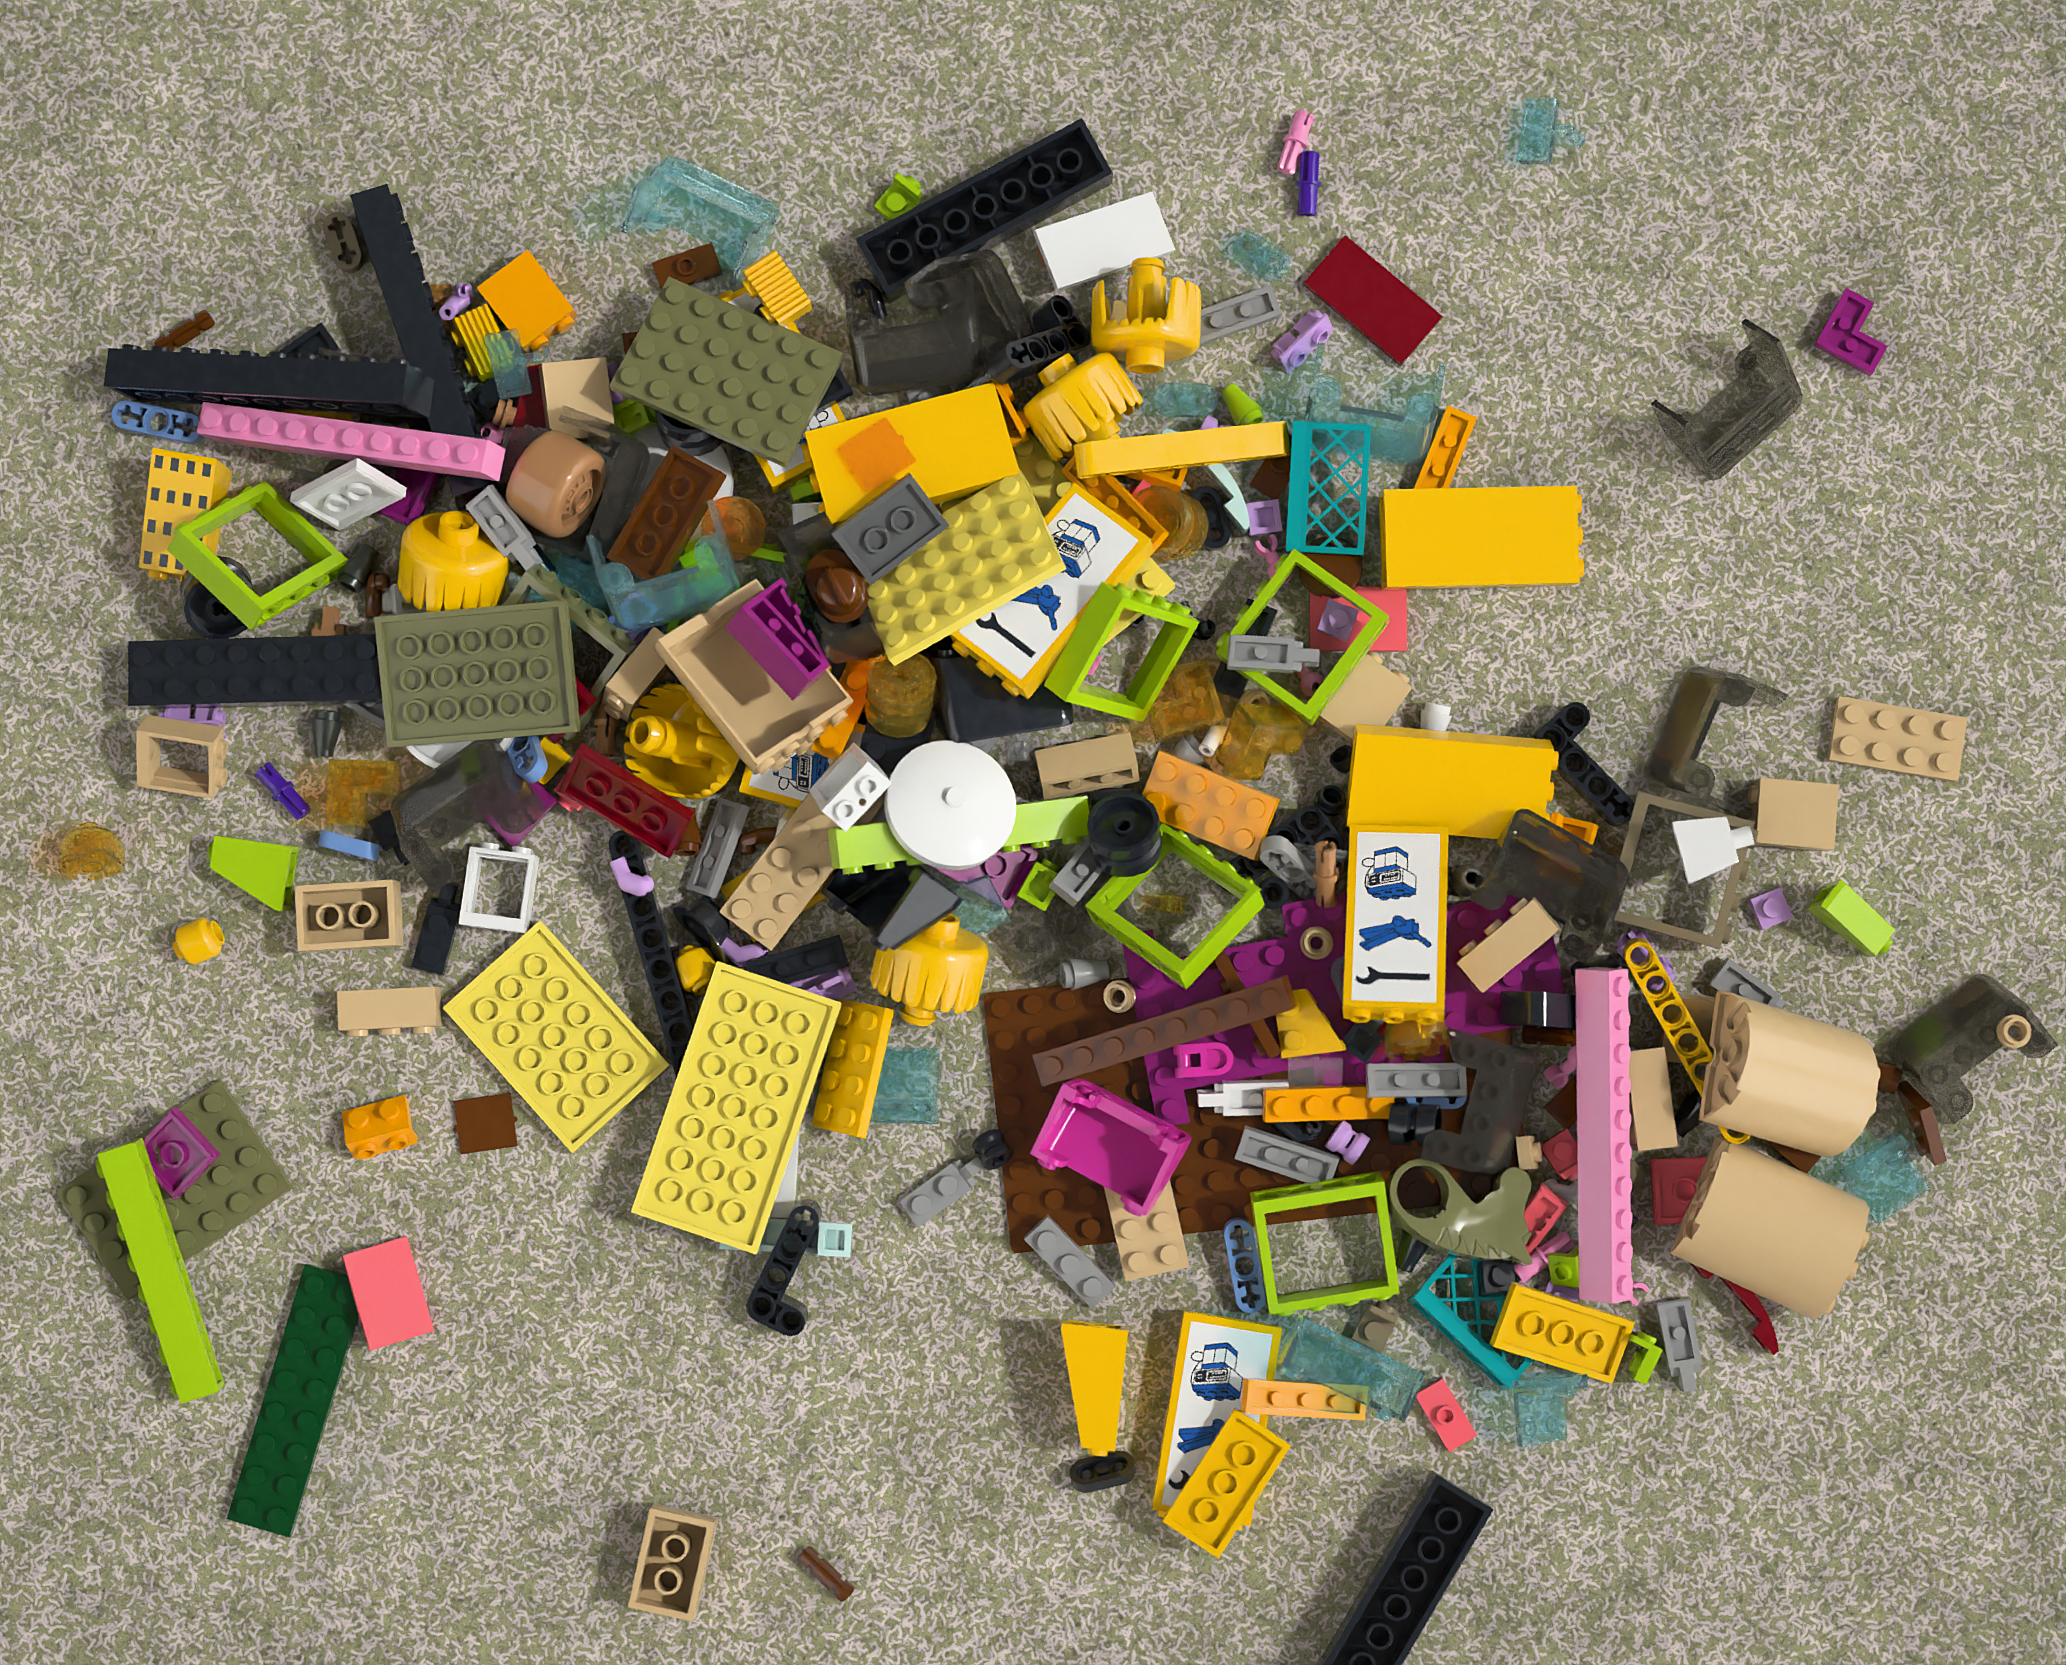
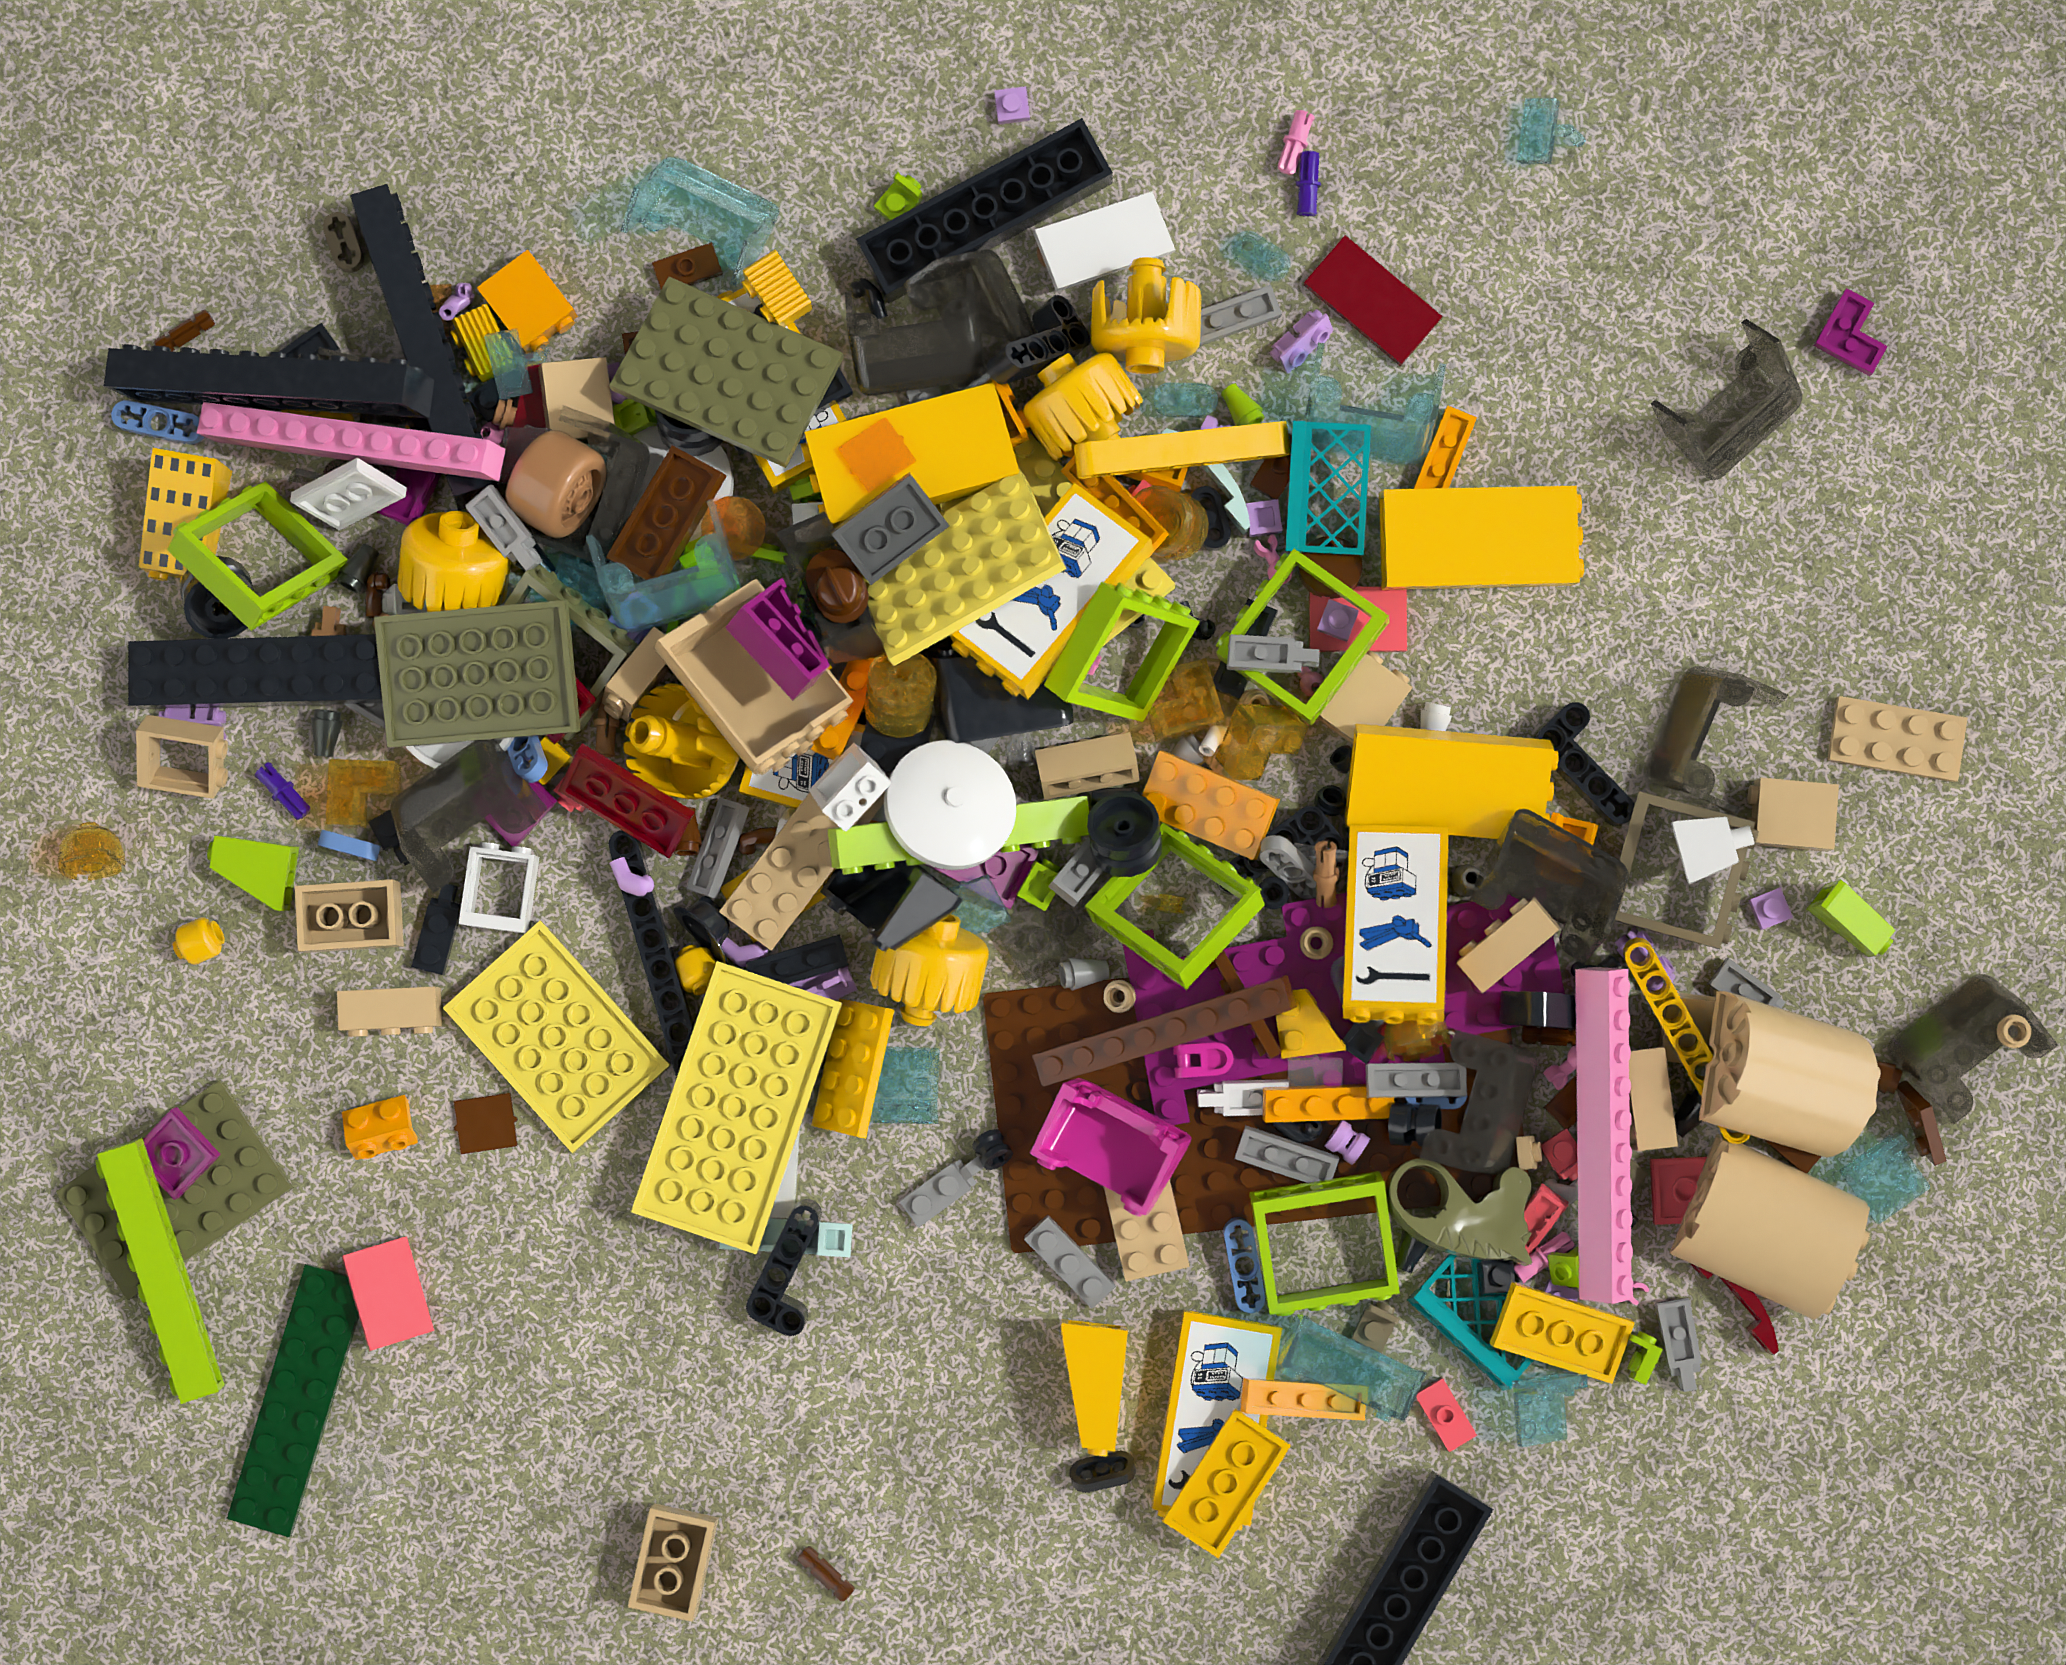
none -> lavender plate [994,87,1030,125]

